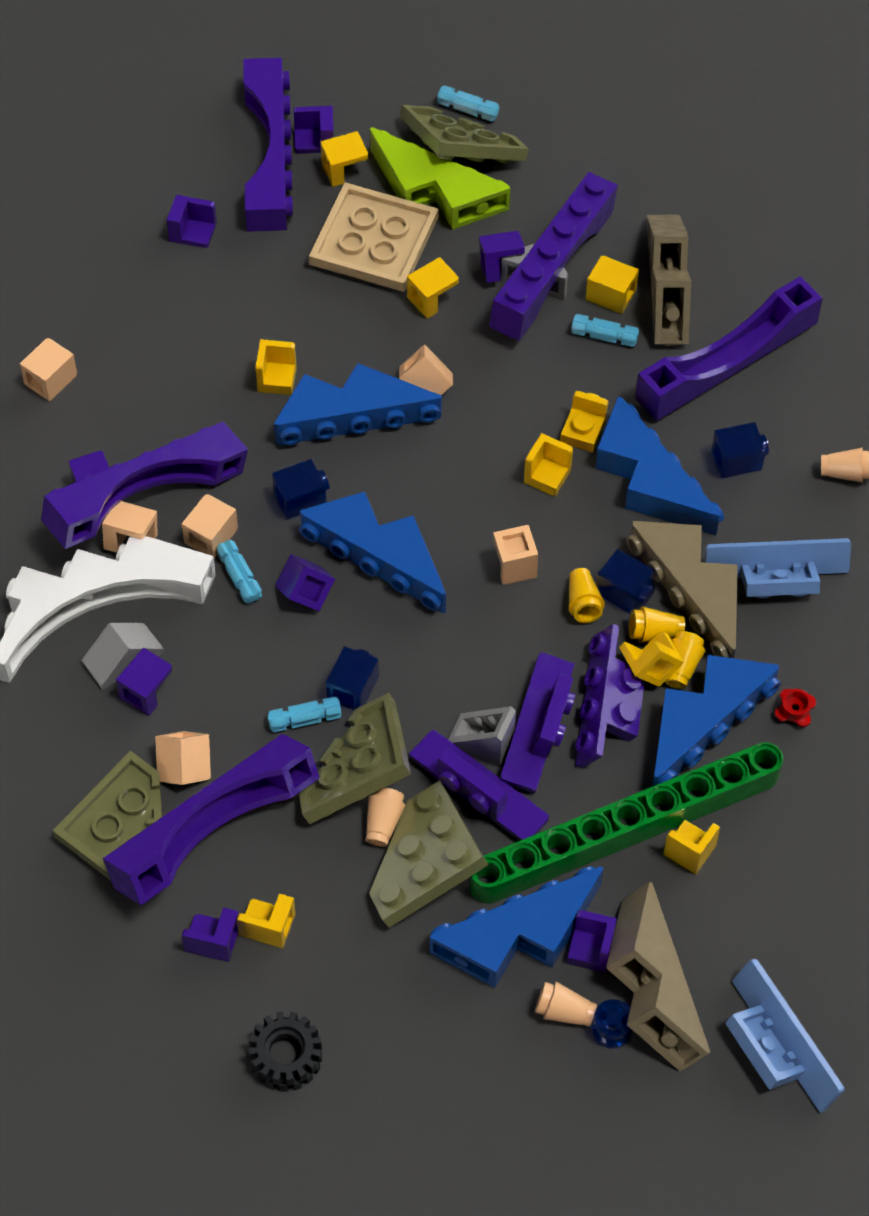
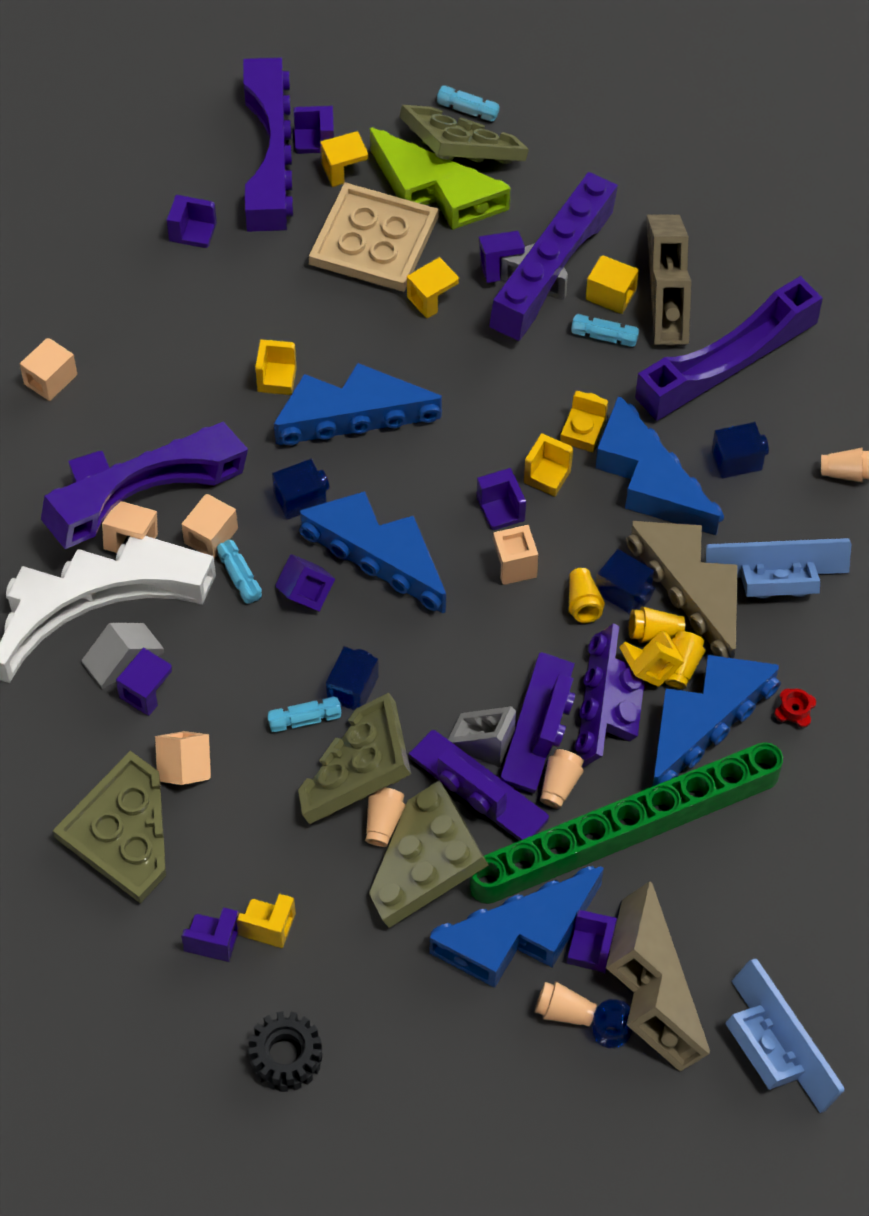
dark purple arch [103,734,320,905] -> none
light nougat panel [399,344,453,395] -> none
yellow panel [663,820,720,875] -> none
none -> dark purple panel [476,468,526,530]
none -> light nougat cone [540,749,584,809]

